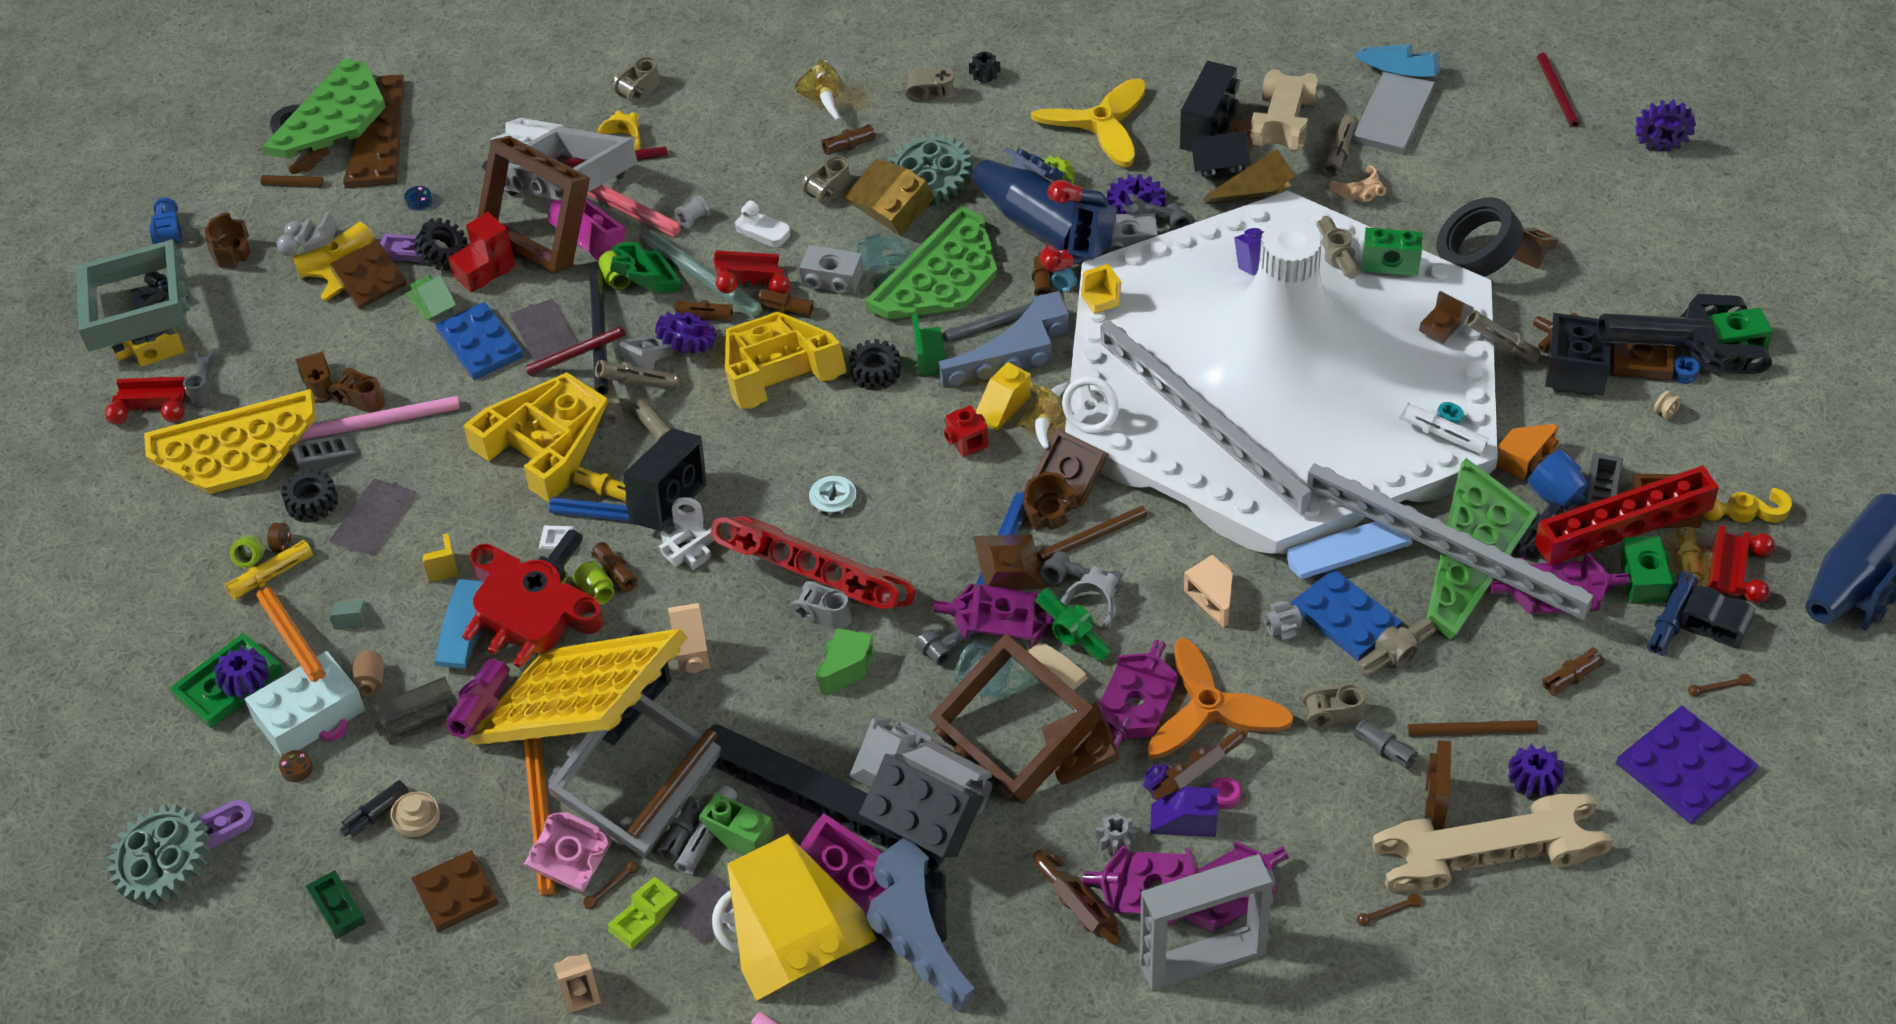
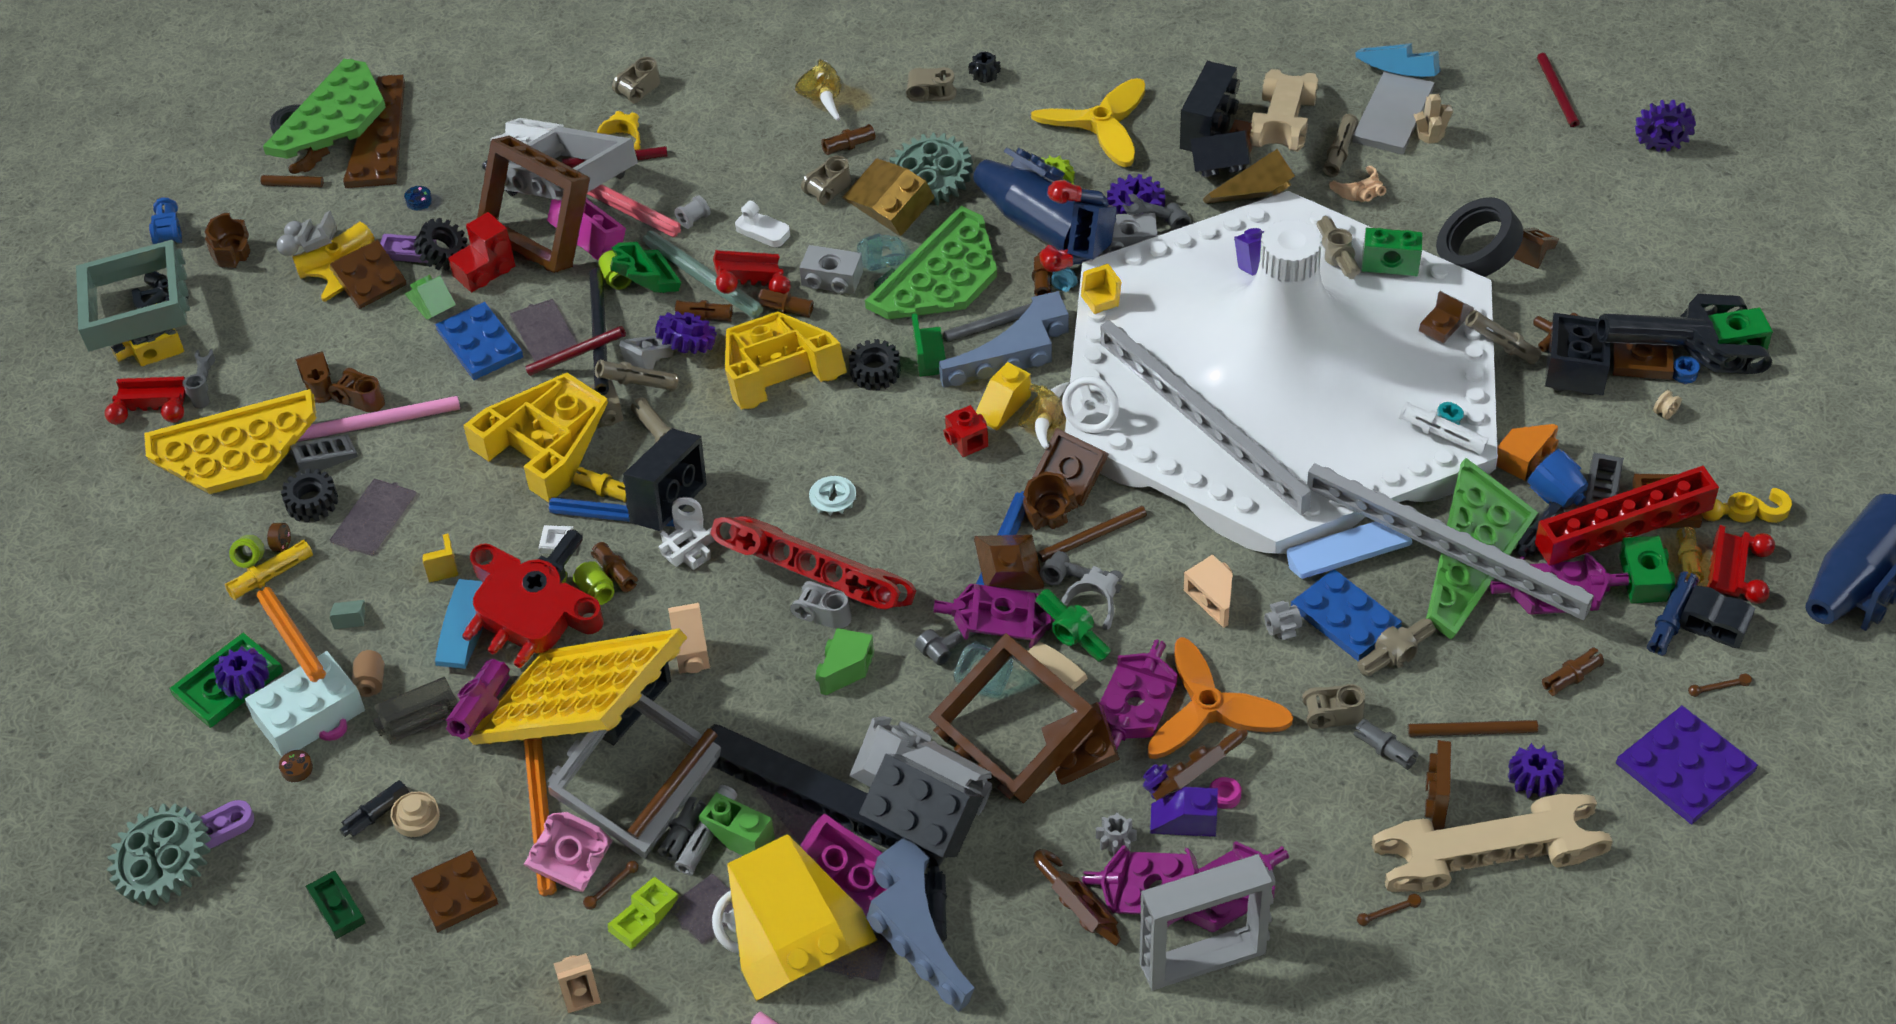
none -> tan rock [1413,93,1453,144]

